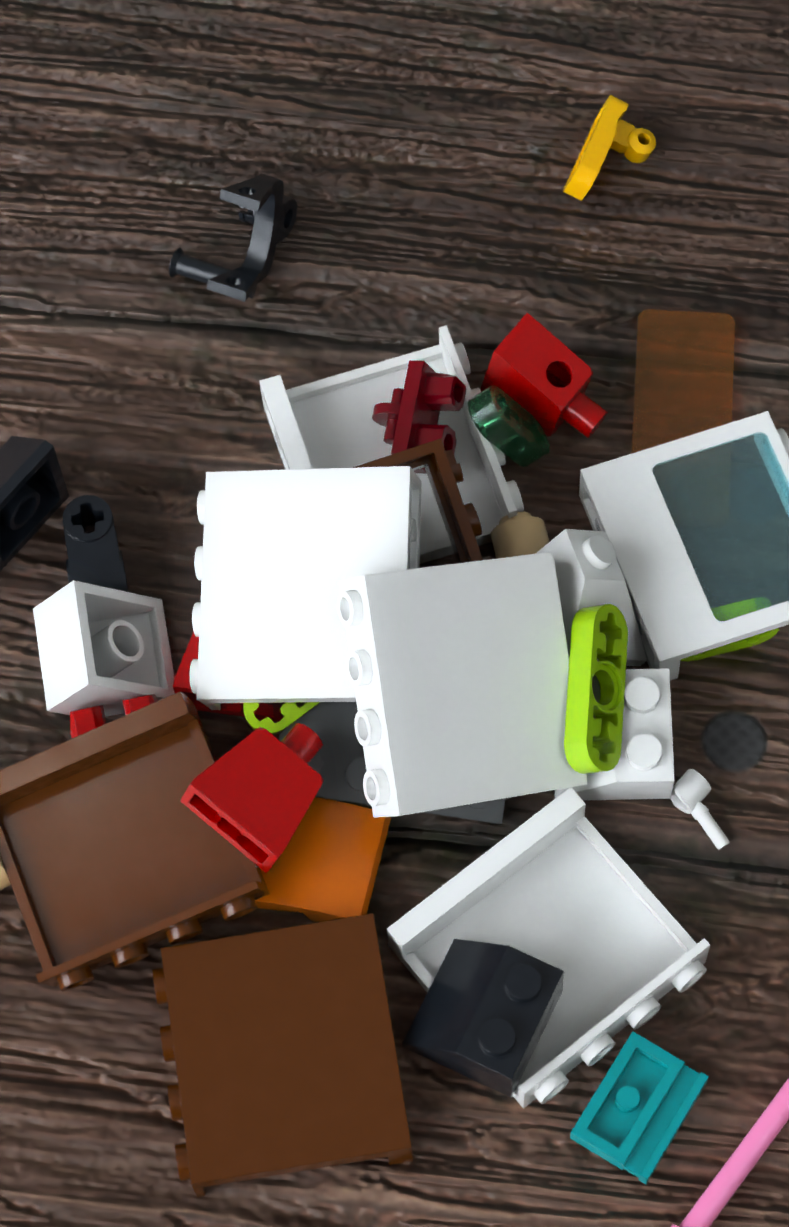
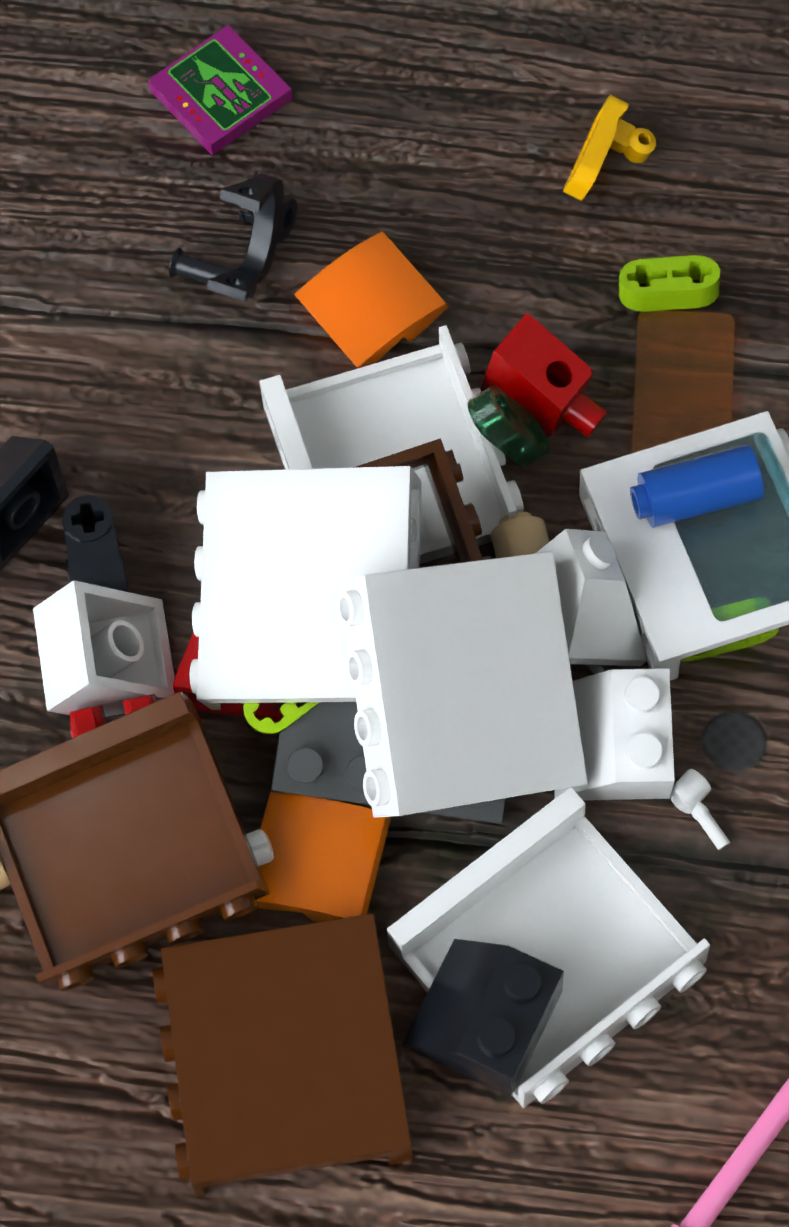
red torso [180,723,324,874] -> none
dark red hips [372,360,466,474] -> none
lime beam [564,604,628,774] -> none
teal plate [570,1031,709,1185] -> none
none -> tile [148,25,293,156]
none -> orange slope [294,231,450,368]
none -> lime beam [619,255,721,312]
none -> blue brick [630,444,764,528]

